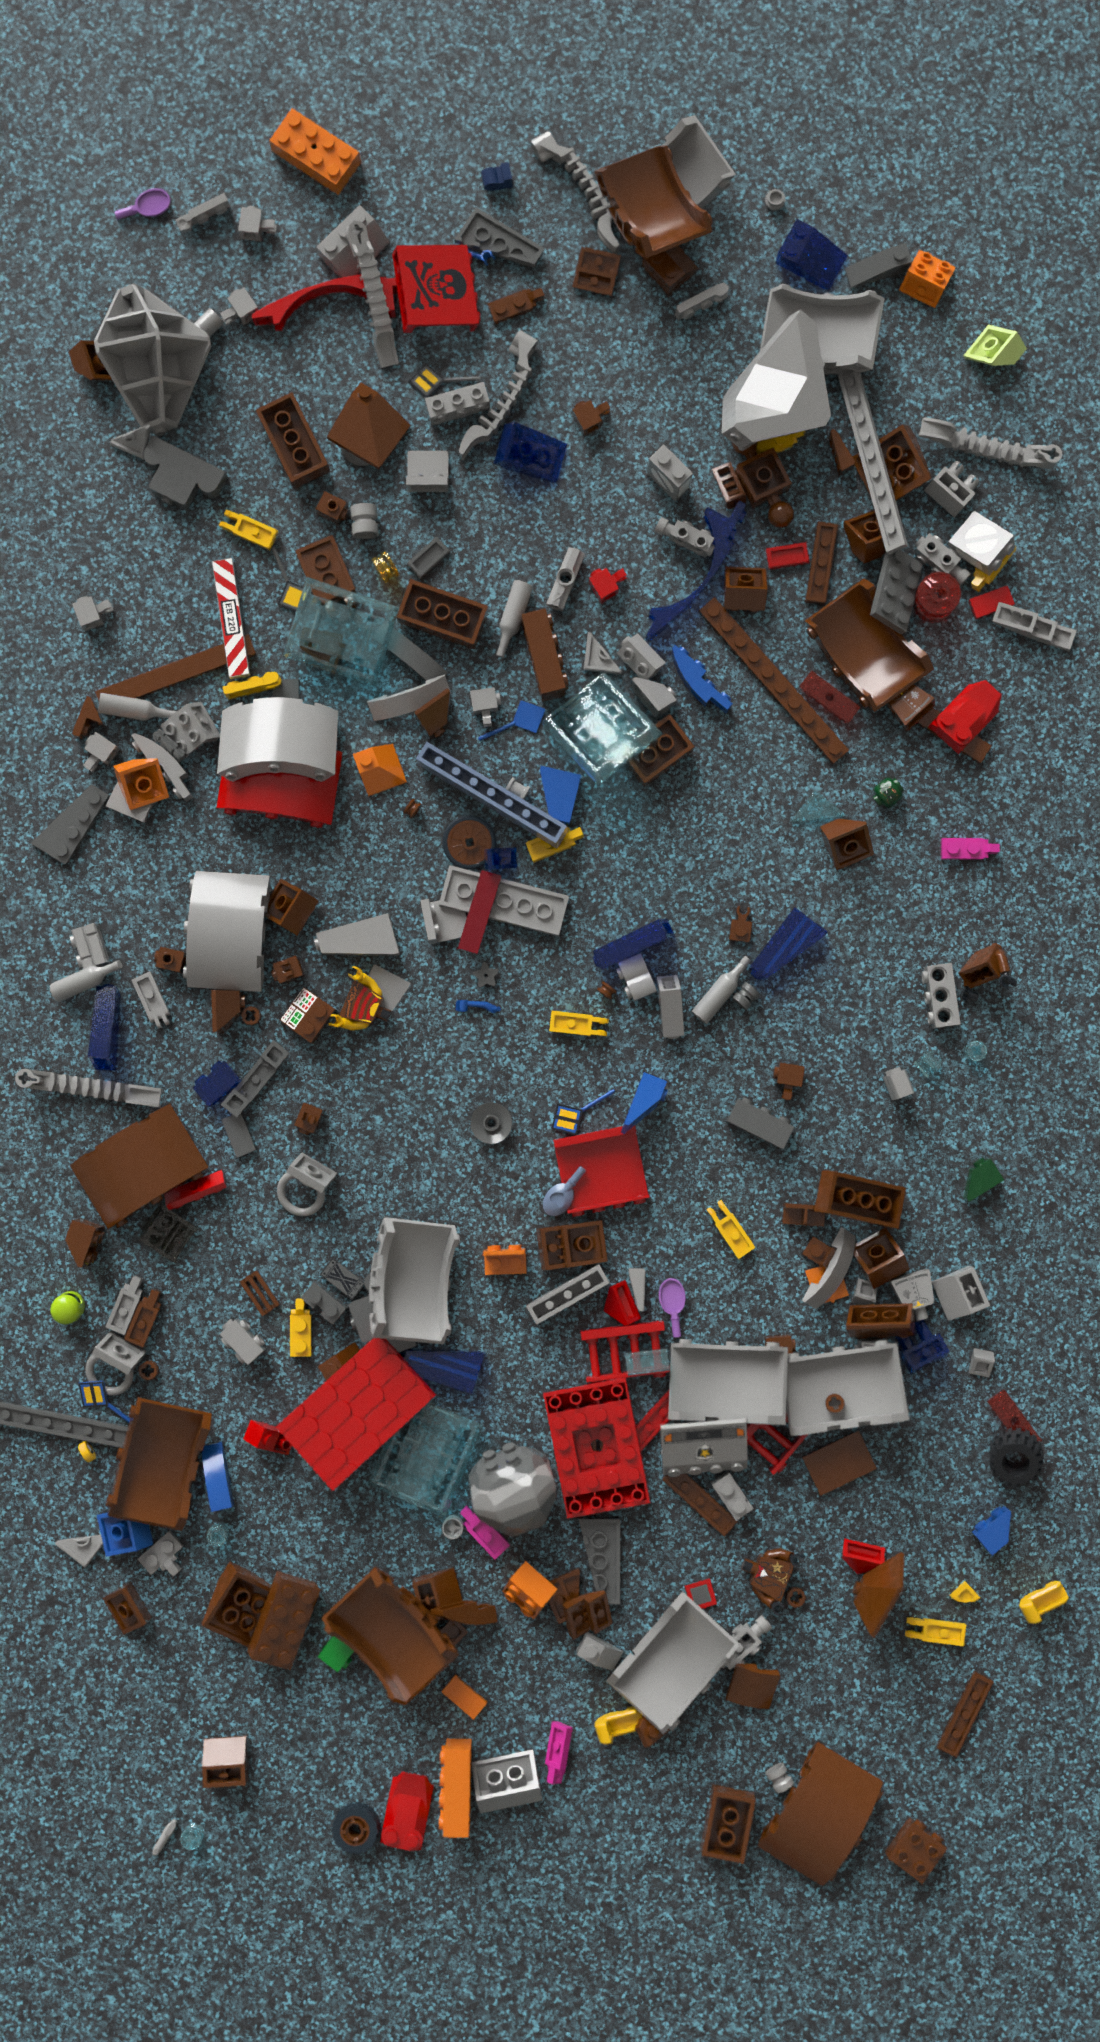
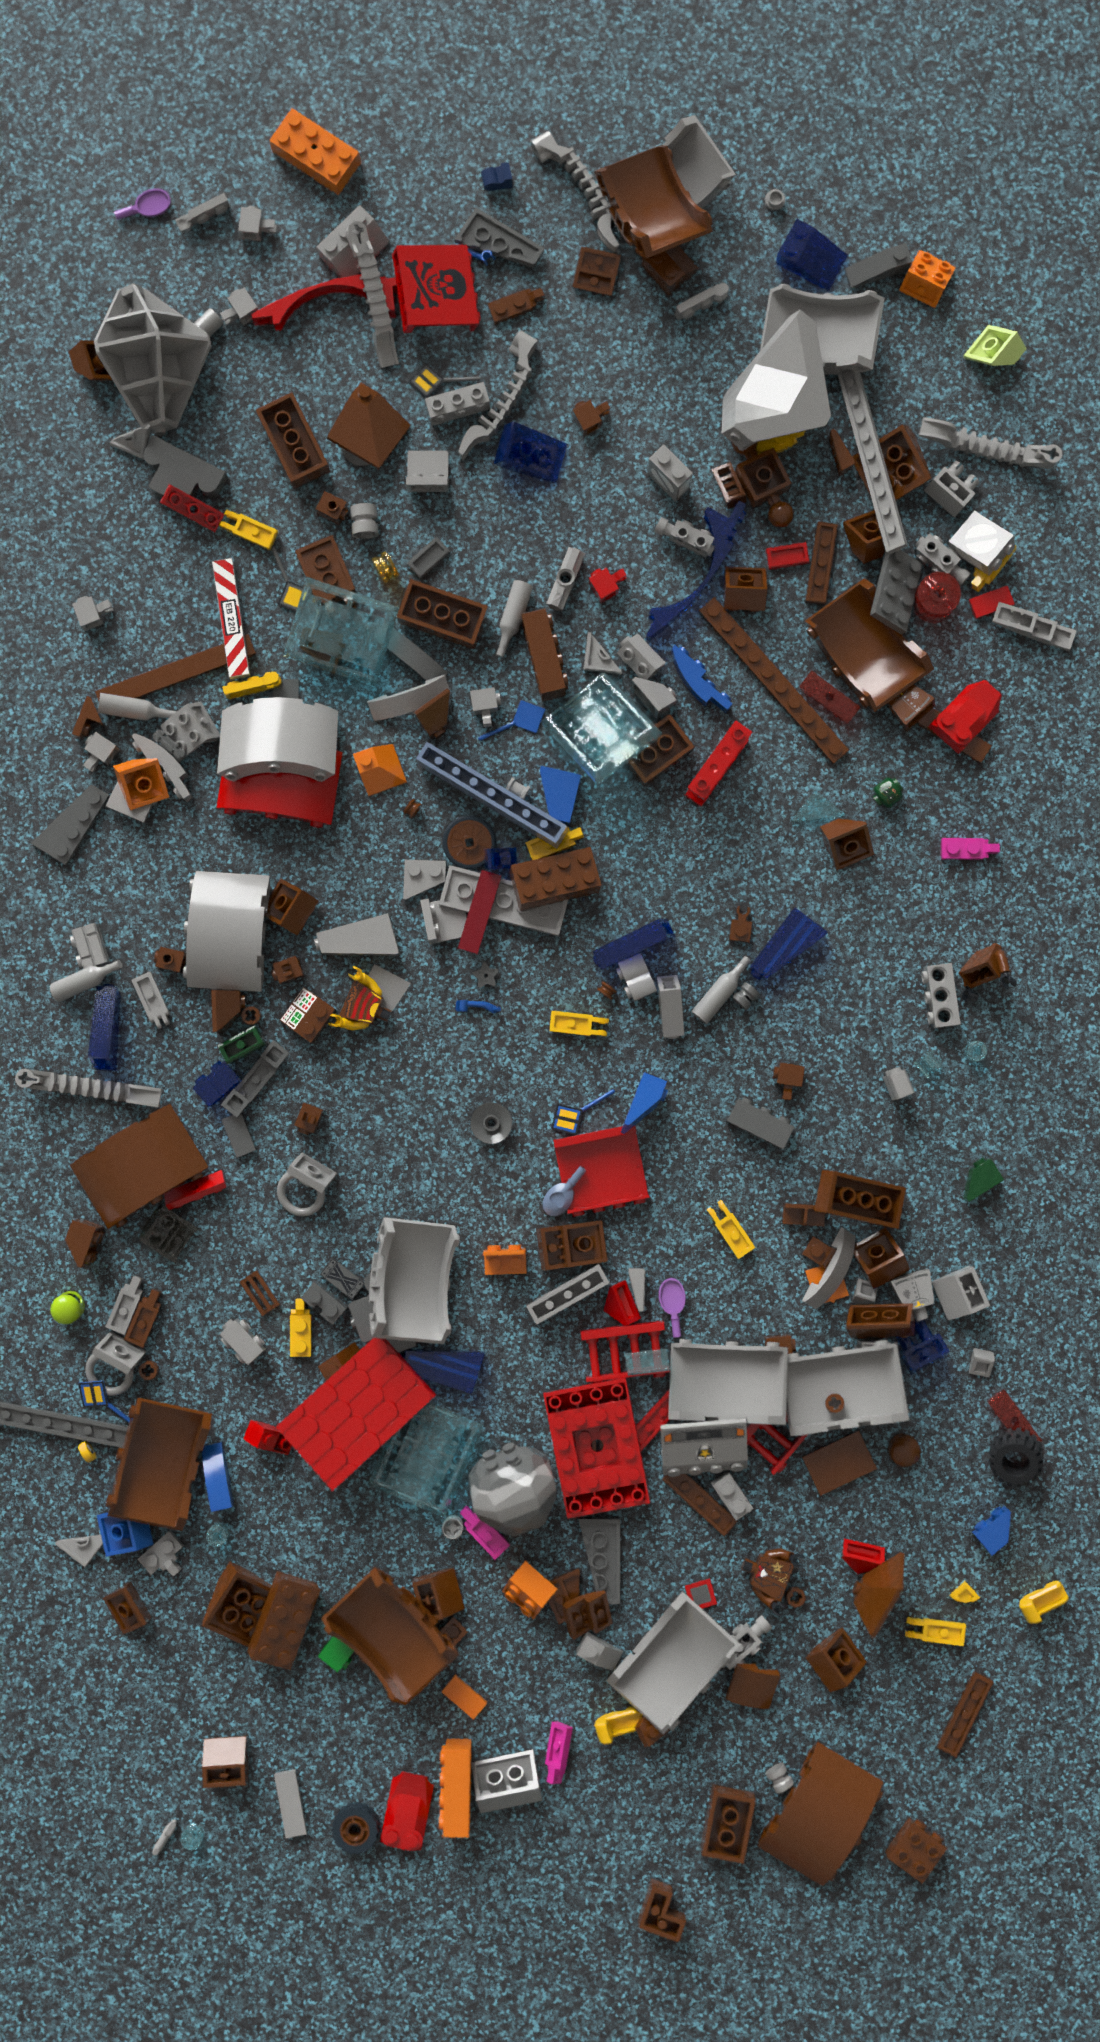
reddish brown slope [430,1600,497,1625] -> none
none -> red tile [160,484,225,532]
none -> dark green brick [218,1026,267,1065]
none -> light grey tile [274,1769,307,1838]
none -> light grey wing [403,860,446,900]
none -> reddish brown brick [509,847,602,911]
none -> reddish brown brick [638,1878,686,1942]
none -> red fence [685,720,753,807]
none -> reddish brown slope [806,1627,867,1693]
none -> reddish brown hair [887,1433,922,1468]

